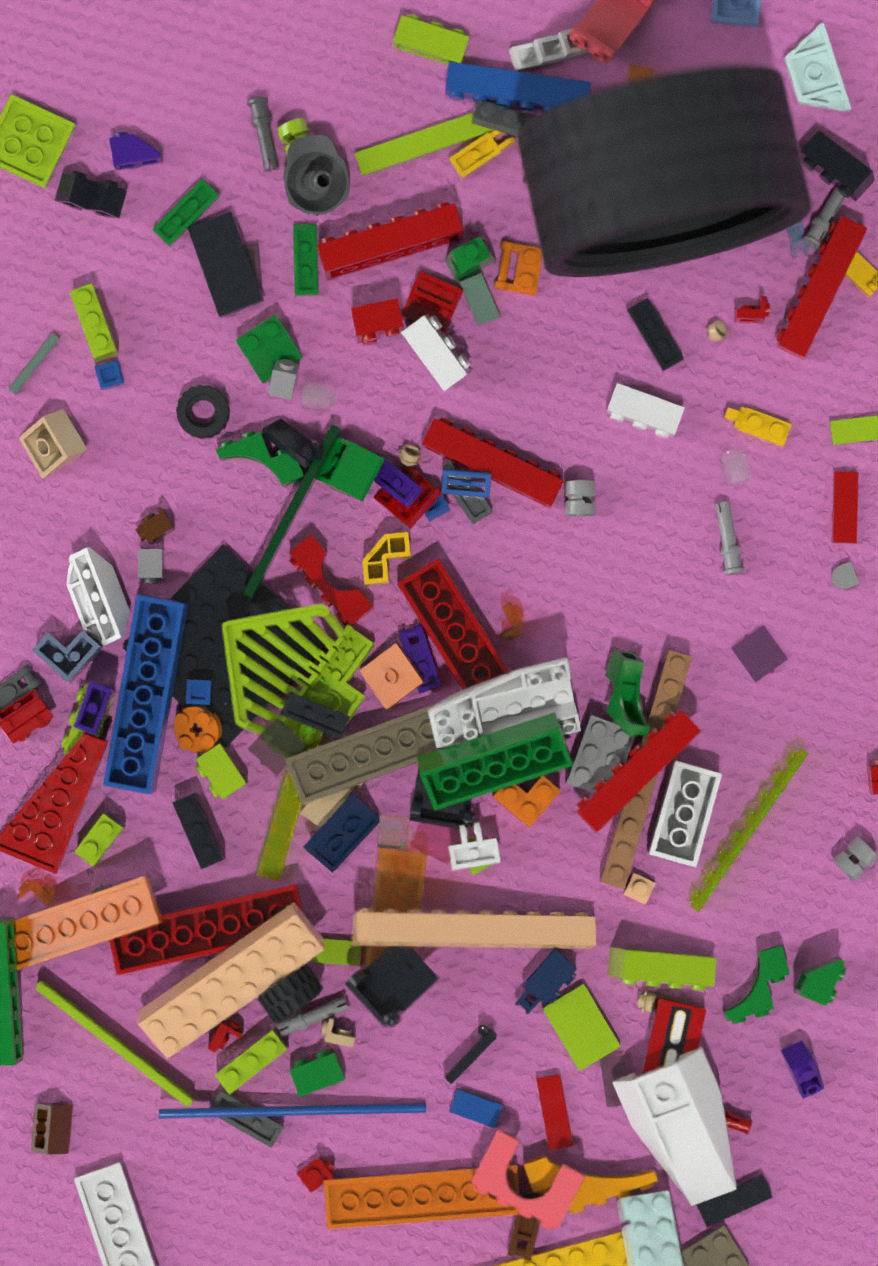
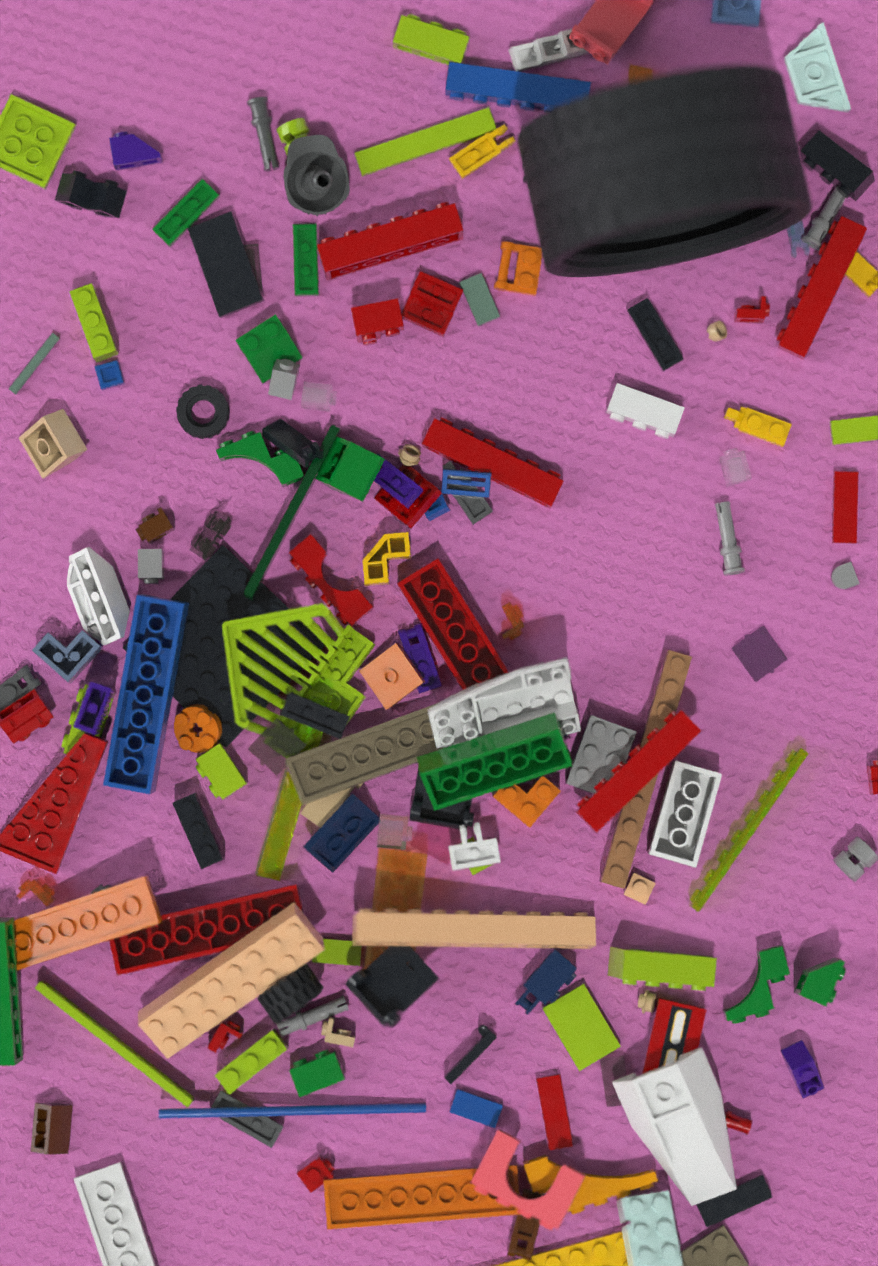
lime brick [74,813,125,867] -> none
blue plate [186,679,212,705] -> none
white brick [401,314,471,391] -> none
green torso [445,236,496,282] -> none
dark grey plate [472,99,536,136] -> none
light grey wheel [565,480,596,517] -> none
green arch [605,650,650,737] -> none
none -> clear smoke hinge [189,511,232,561]

